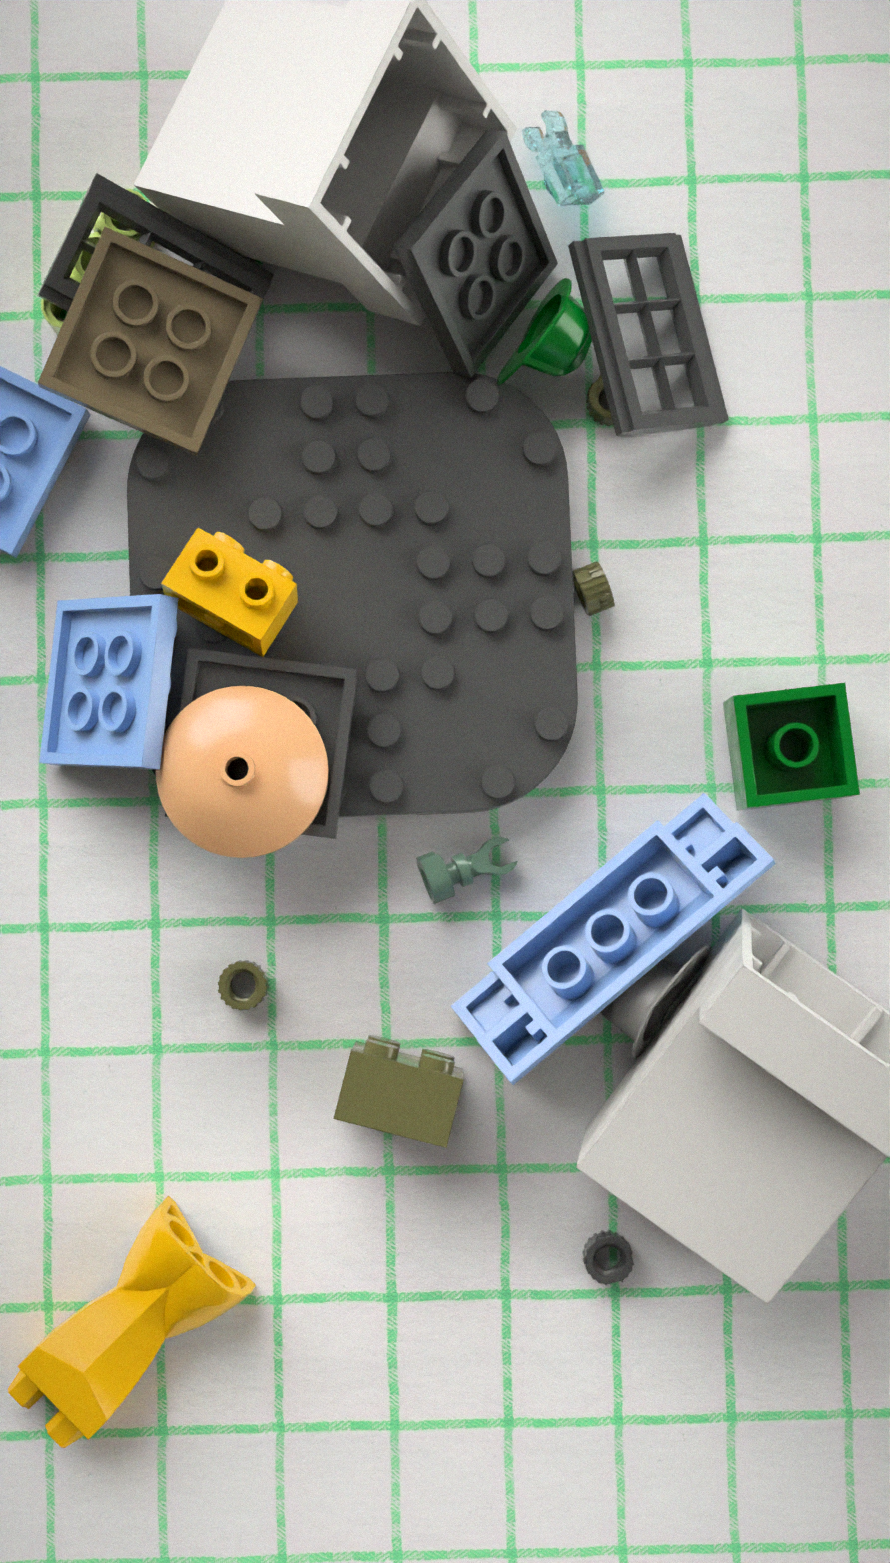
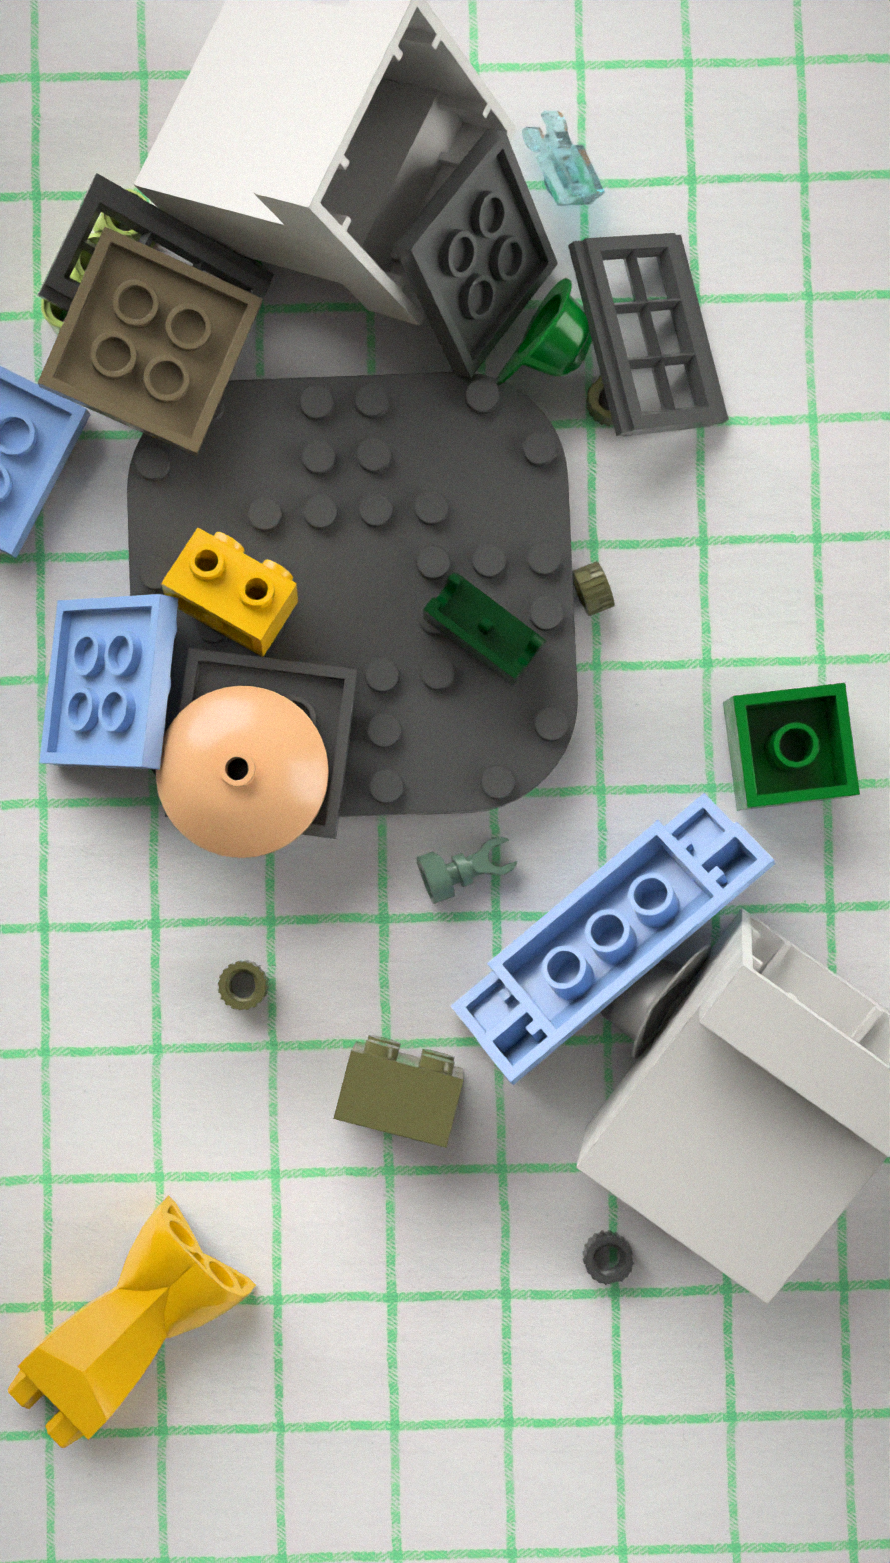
none -> dark green hinge [423,572,547,686]

